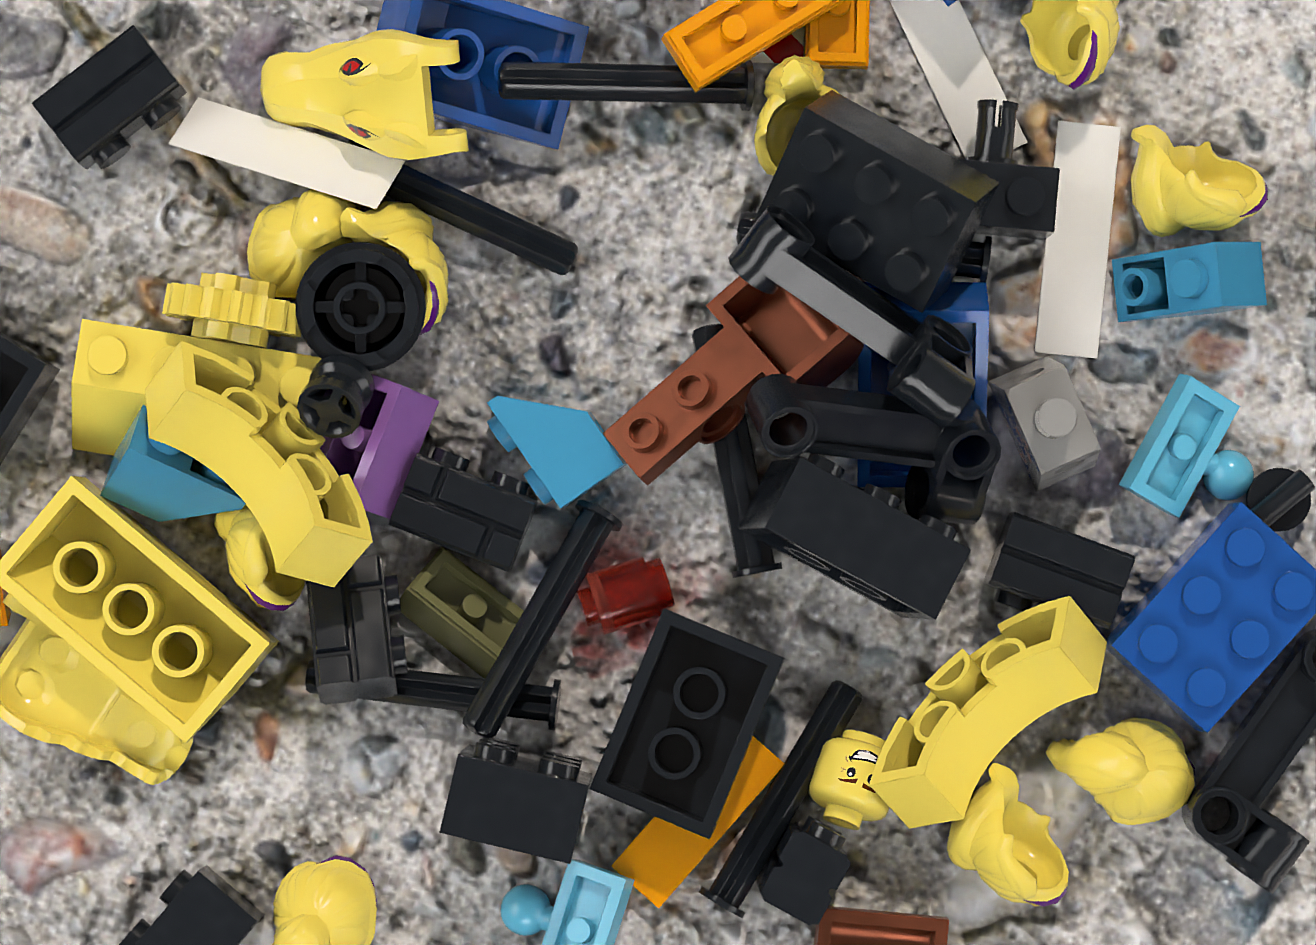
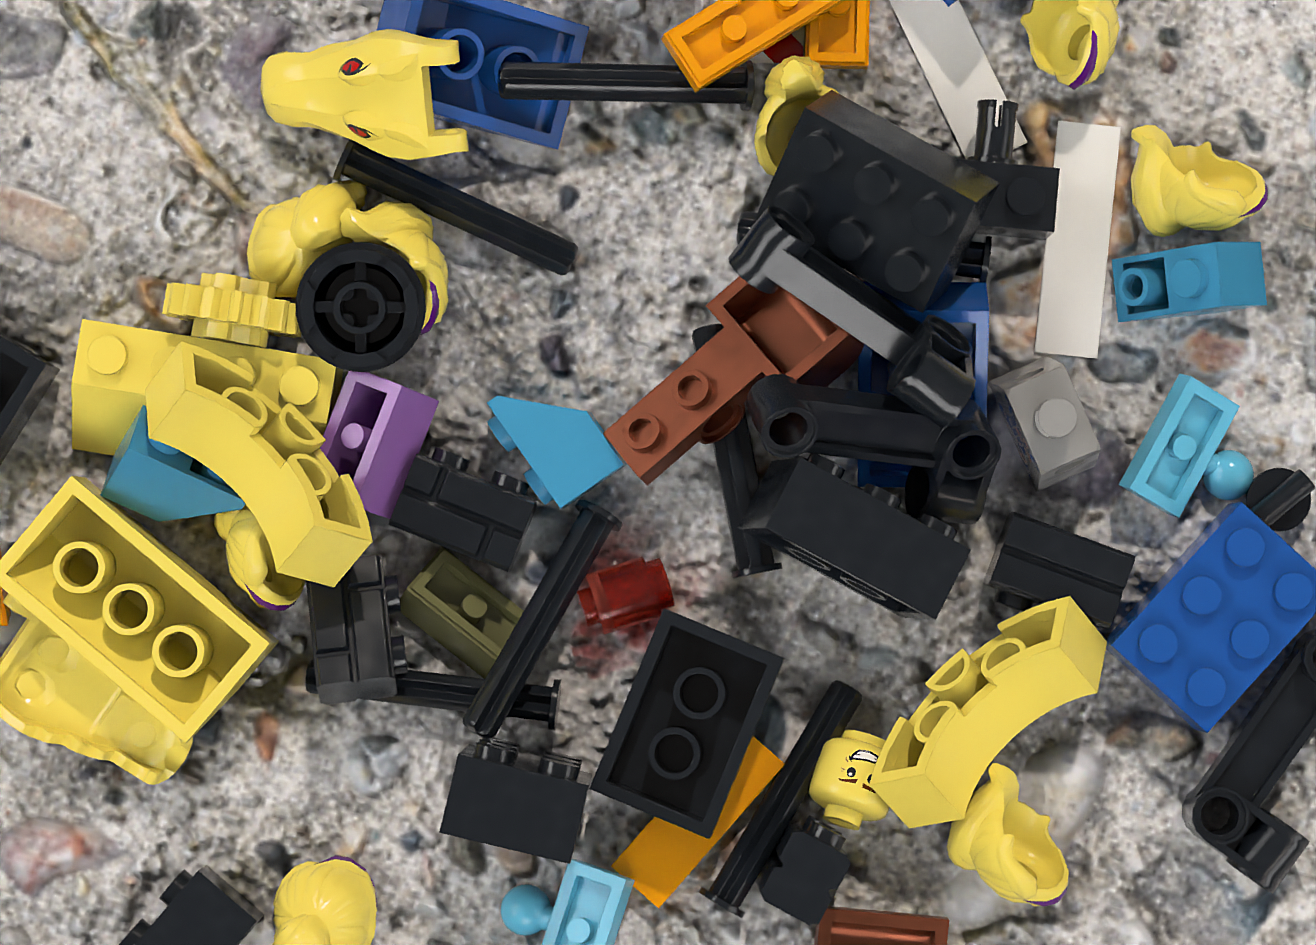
black brick [32,25,187,169] -> none
white sticker [168,97,405,209] -> none
black wheel [297,355,375,438] -> none
light yellow hair [1046,718,1195,825] -> none

